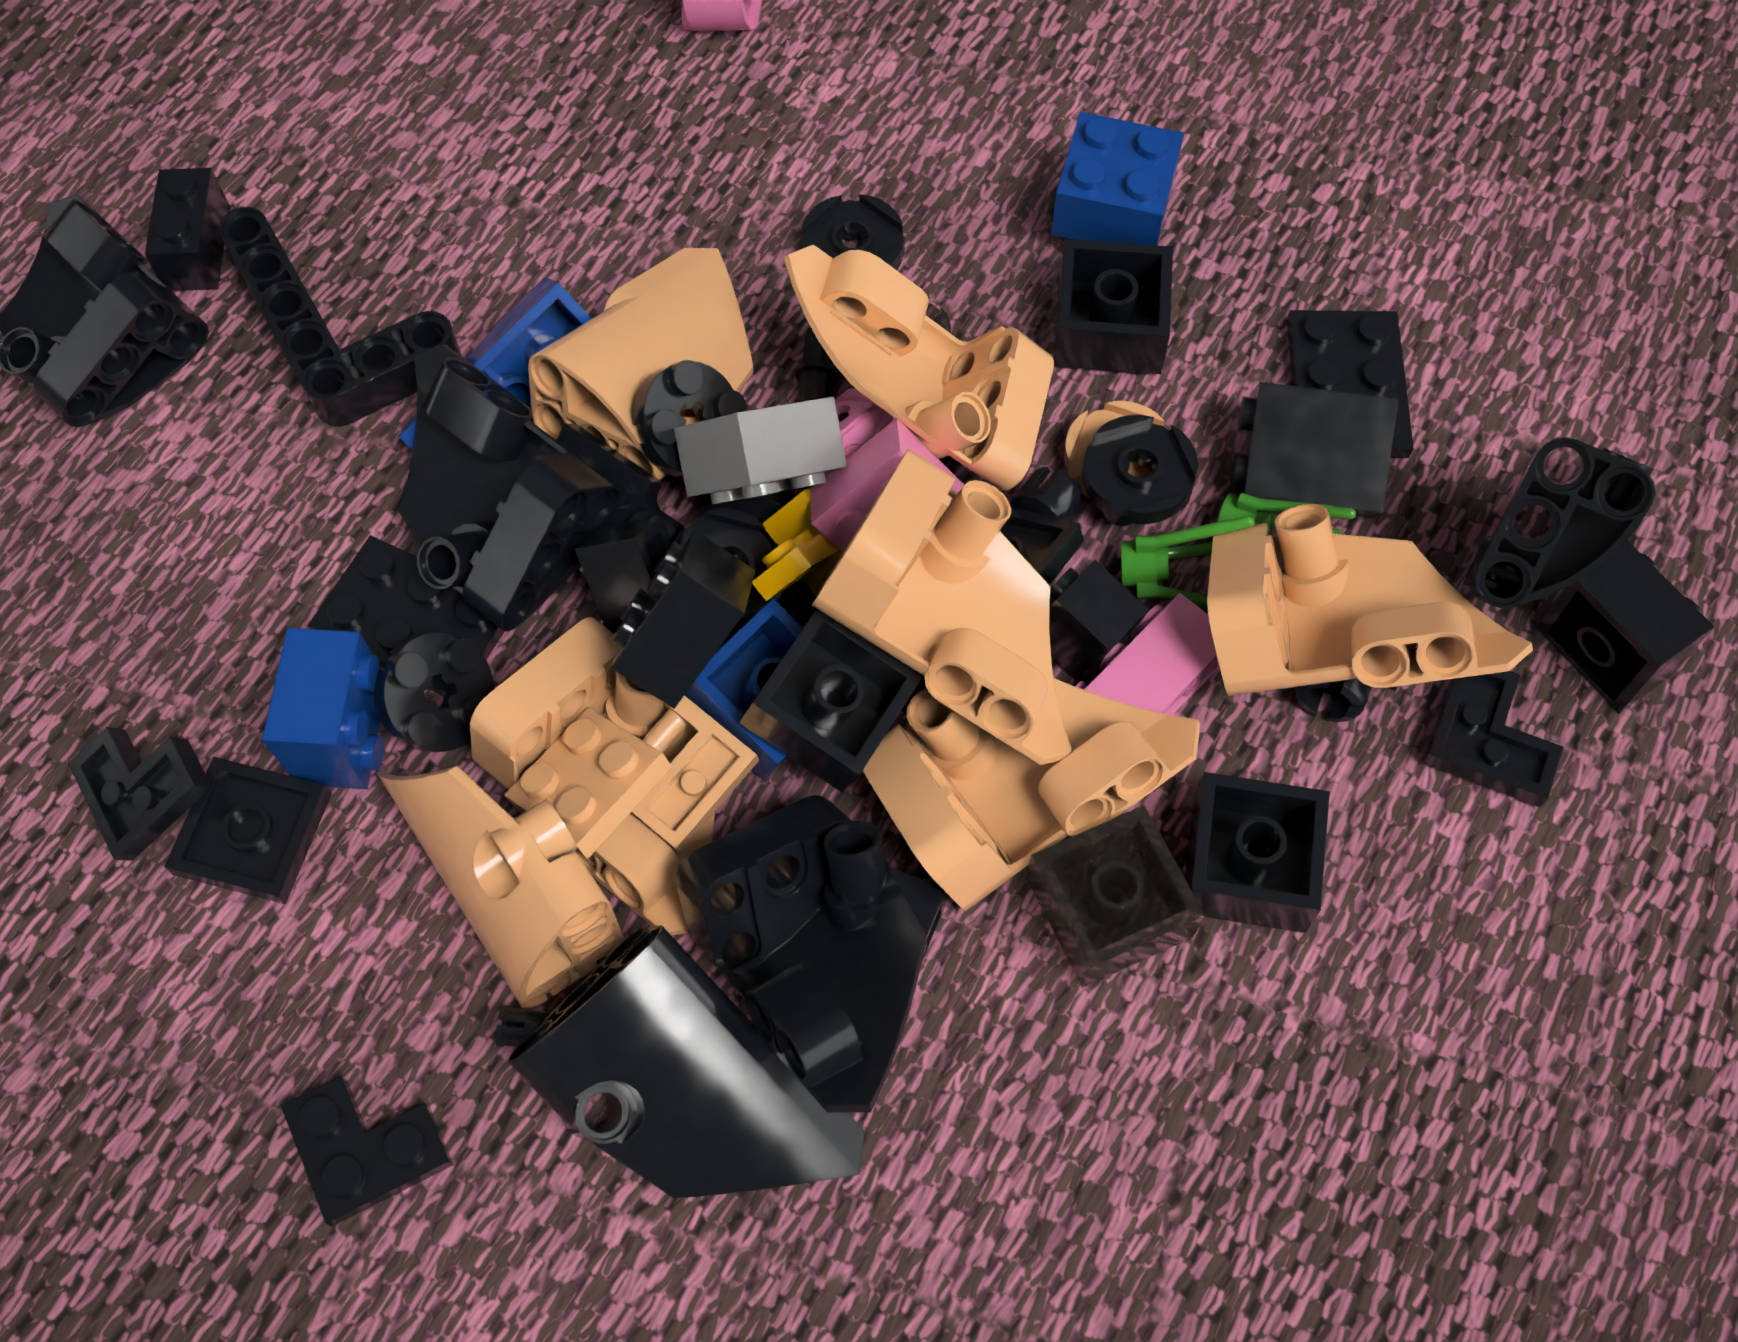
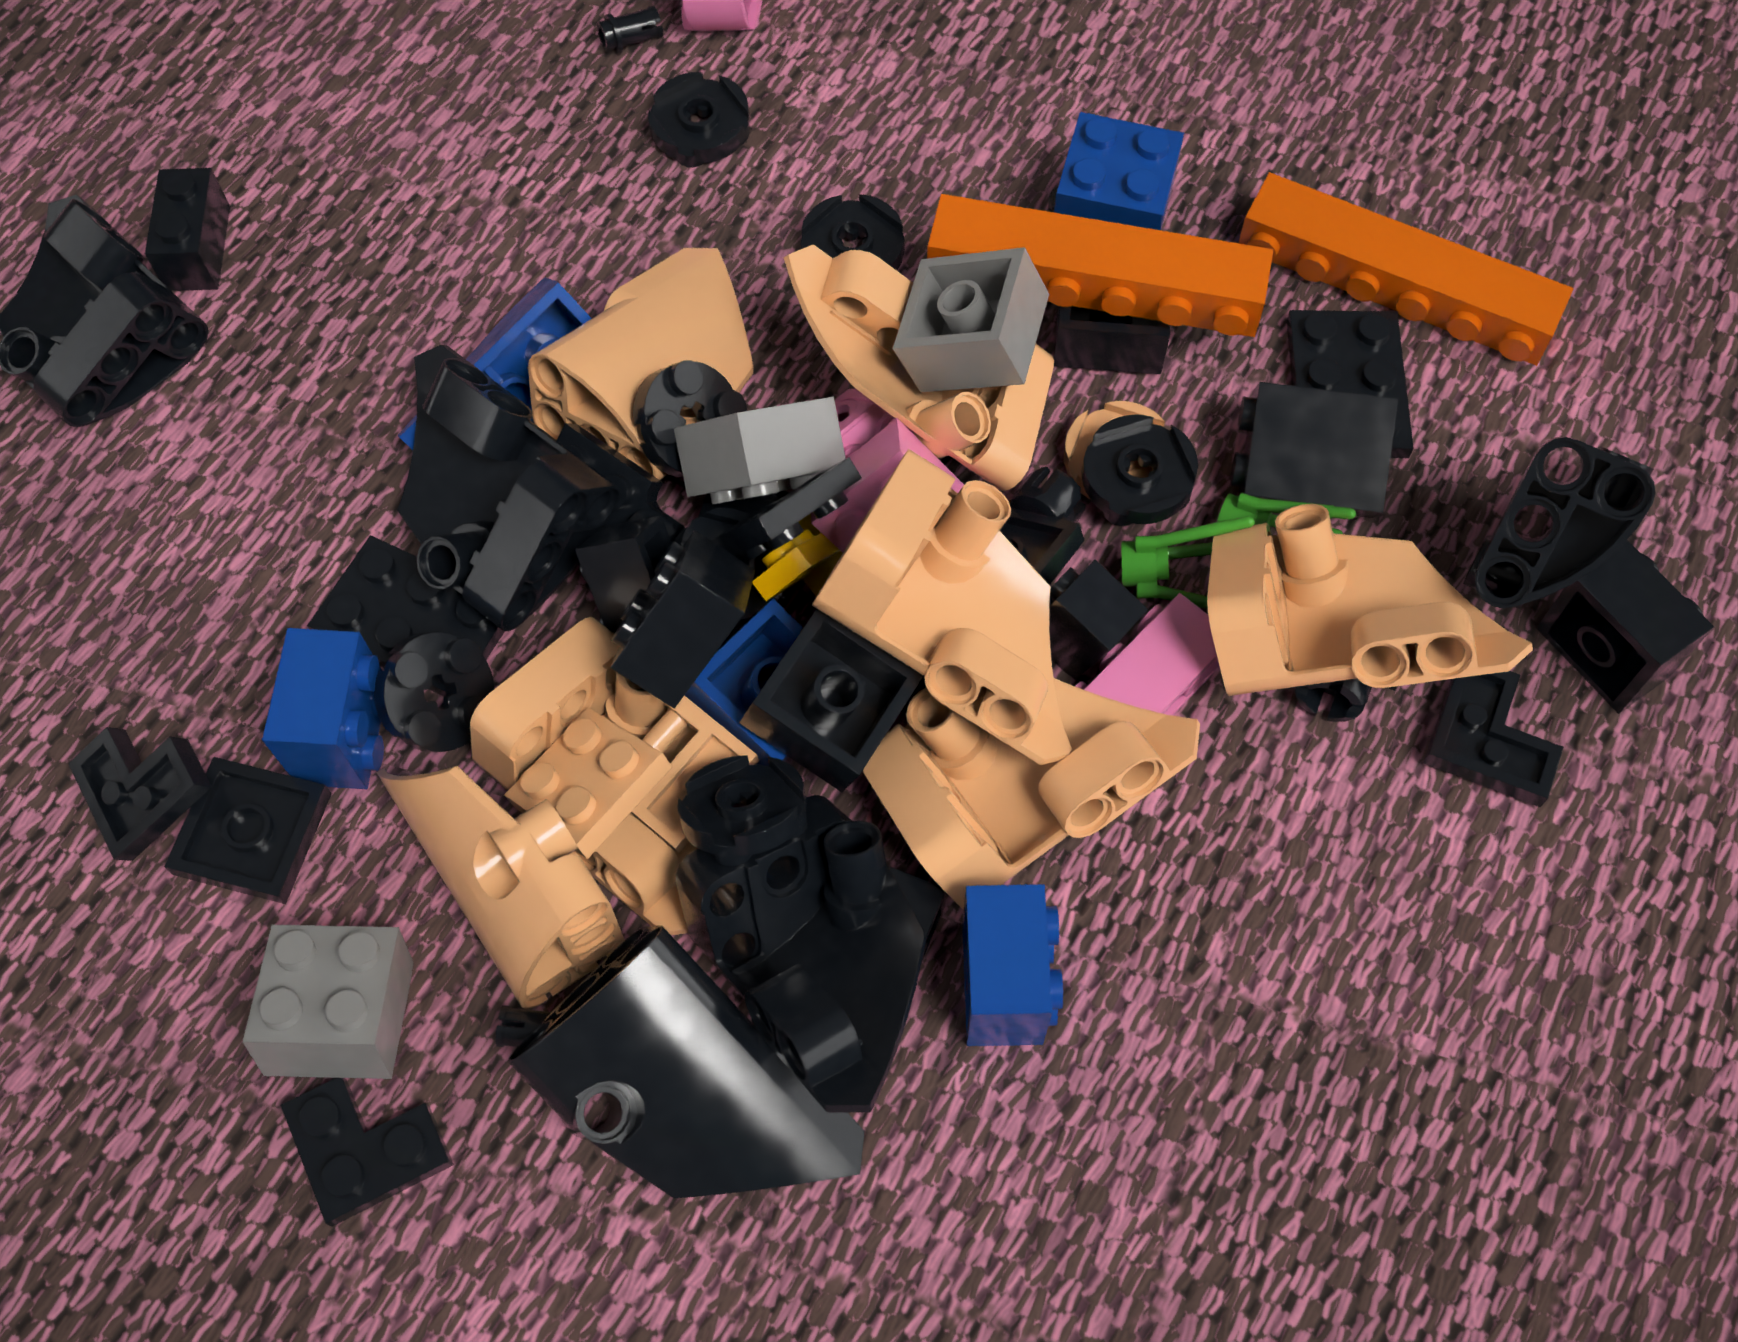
black beam [219,207,462,427] -> none
black axle [795,328,838,403] -> none
clear smoke brick [1026,805,1205,988] -> none
black brick [1181,772,1330,933] -> none
none -> light grey brick [242,925,413,1079]
none -> black pin [597,5,663,54]
none -> black plate [648,72,750,168]
none -> black plate [677,755,807,866]
none -> black plate [711,458,862,561]
none -> light grey brick [893,247,1049,392]
none -> orange brick [927,194,1274,337]
none -> blue brick [962,884,1063,1046]
none -> orange brick [1238,172,1574,366]

